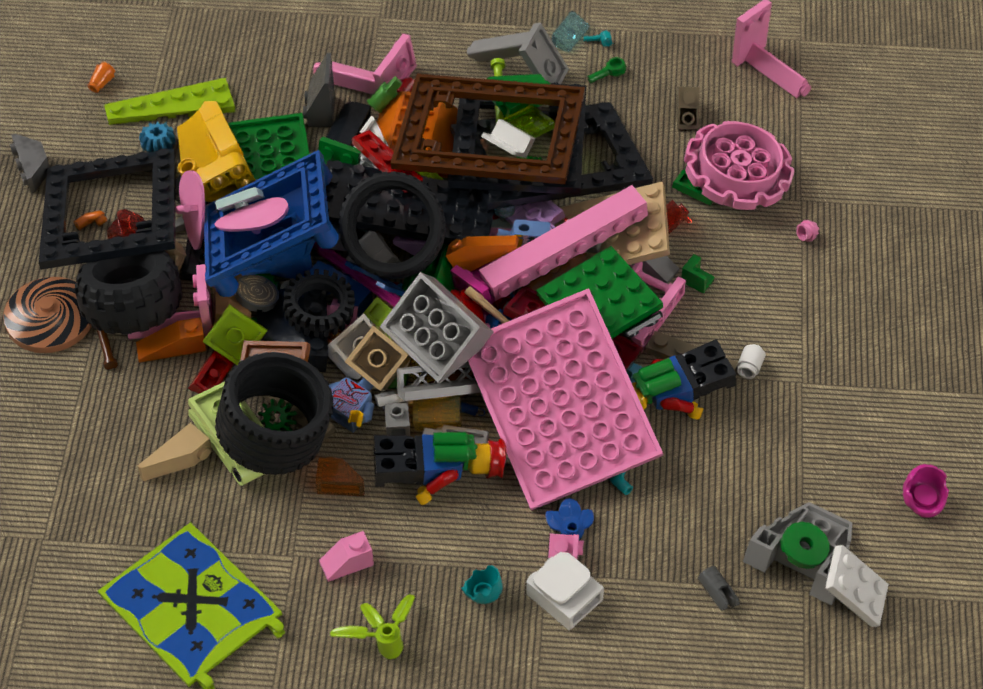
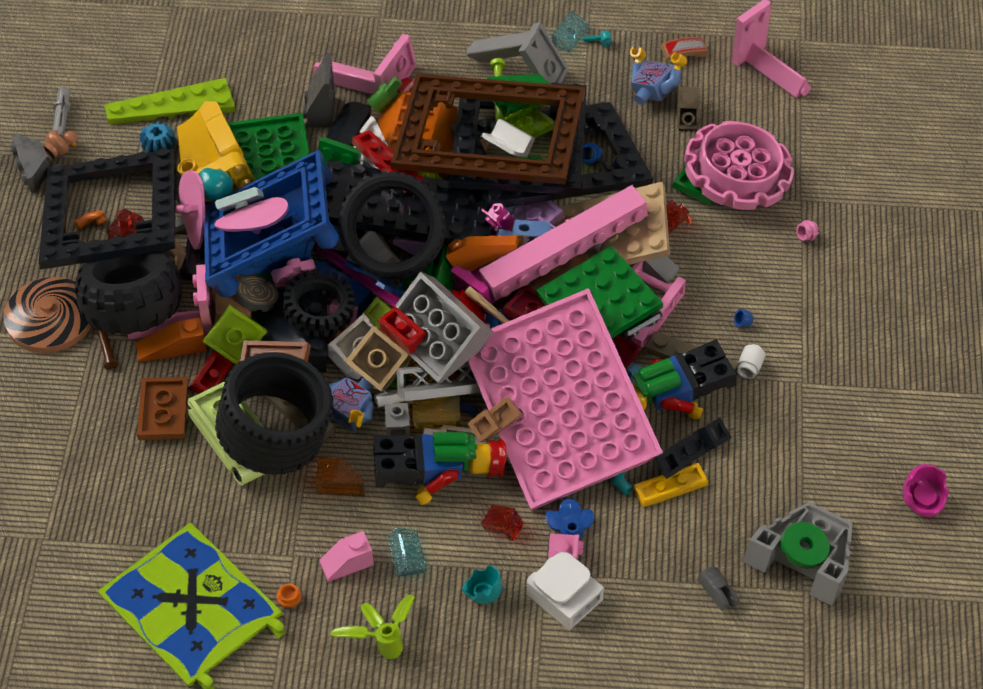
orange cone [87,62,115,93] -> none
tan slope [137,423,212,481] -> none
green gear [258,398,297,432] -> none
green plate [587,57,626,83] -> none
green panel [681,254,715,294] -> none
white plate [825,545,888,627] -> none
none -> nougat animal [43,130,78,158]
none -> light grey pin [52,87,71,138]
none -> dark orange plate [137,377,189,440]
none -> teal hair [199,168,234,201]
none -> bright pink plate [271,258,316,289]
none -> orange plate [277,584,302,608]
none -> red slope [378,306,426,355]
none -> clear light blue slope [388,527,427,577]
none -> medium nougat slope [467,396,523,443]
none -> dark pink hinge [481,203,516,232]
none -> clear red bracket [481,505,524,541]
none -> blue brick [582,143,603,165]
none -> medium blue torso [630,47,687,105]
none -> yellow tile [633,463,708,508]
none -> black slope [654,417,732,479]
none -> slope [660,37,708,61]
none -> blue hinge [734,309,754,328]

